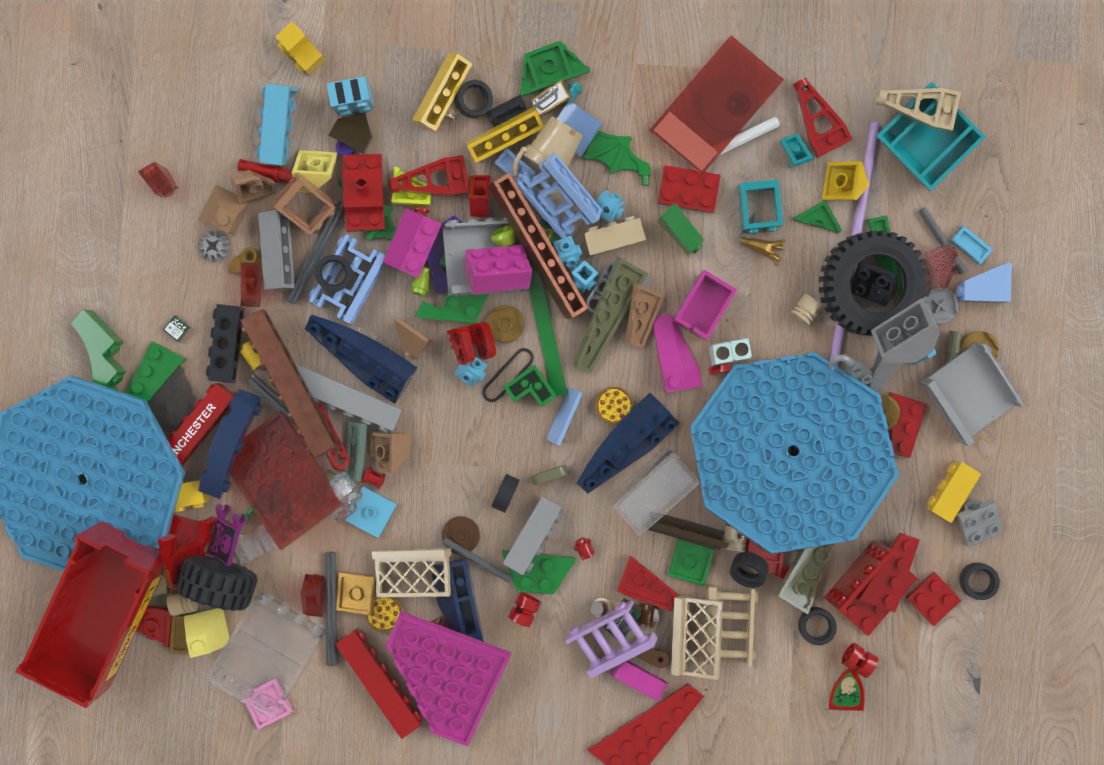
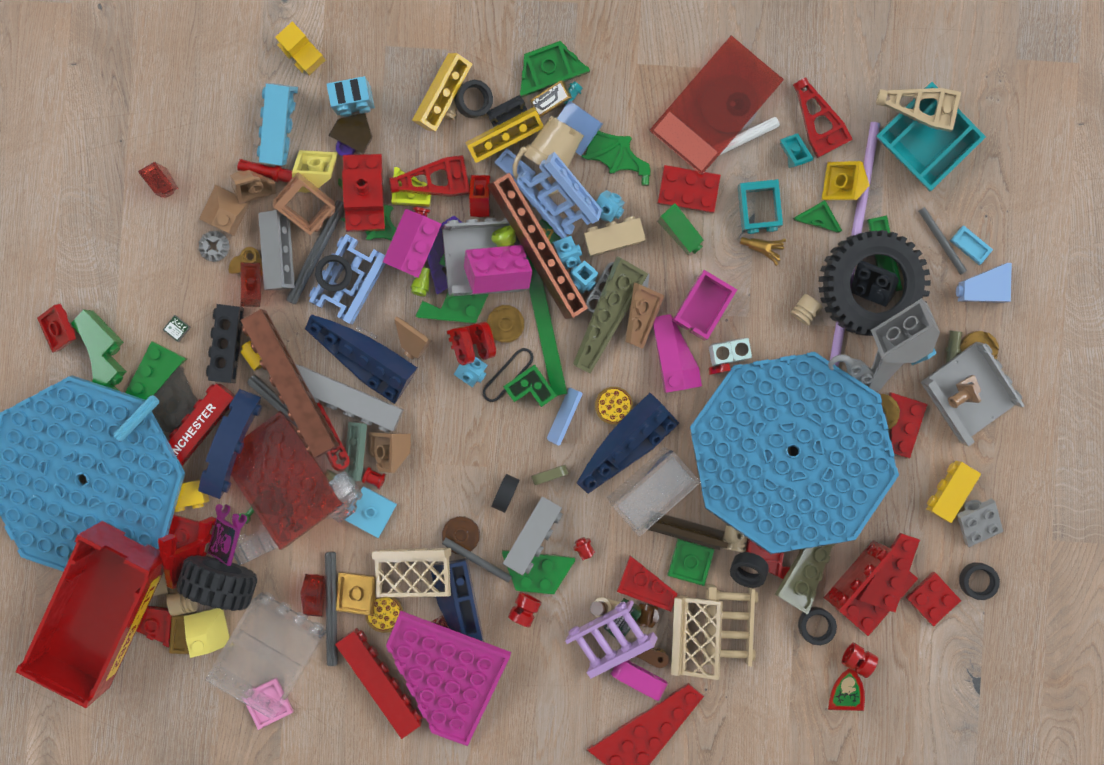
light grey tile [922,287,959,325] -> none
clear red slope [926,243,959,290] -> none
none -> red plate [37,303,76,353]
none -> medium azure axle [113,395,160,441]
none -> medium nougat bracket [948,375,981,408]

